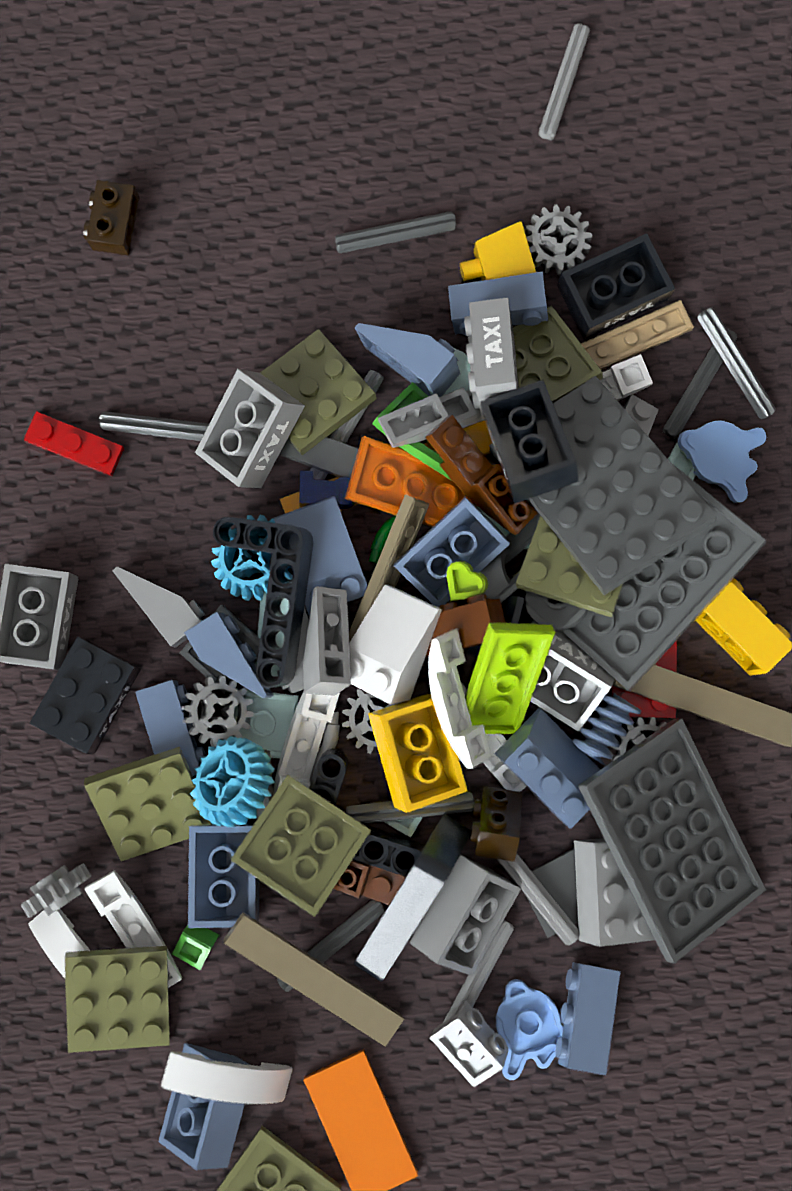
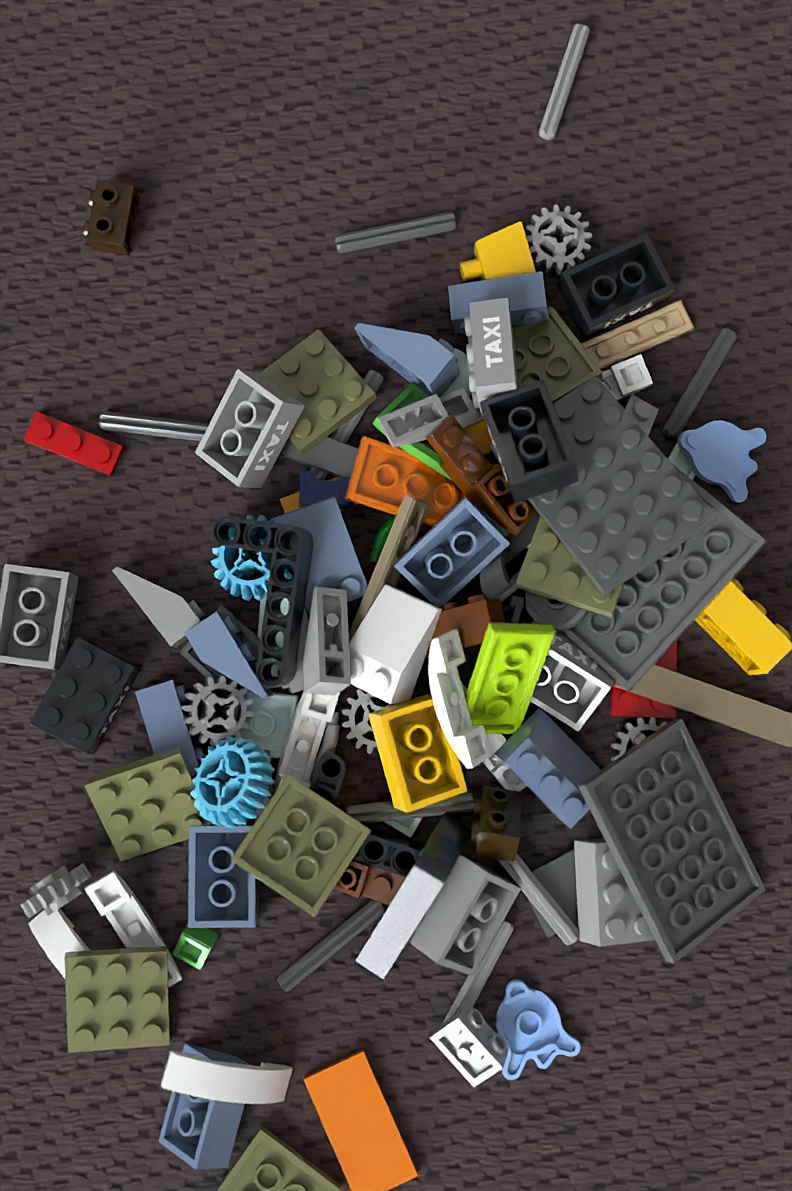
dark tan tile [223,912,404,1047] -> none
lime tile [447,561,488,601] -> none
sand blue brick [556,962,620,1075] -> none
sand blue piece [573,692,642,765] -> none
axle [697,307,776,419] -> none

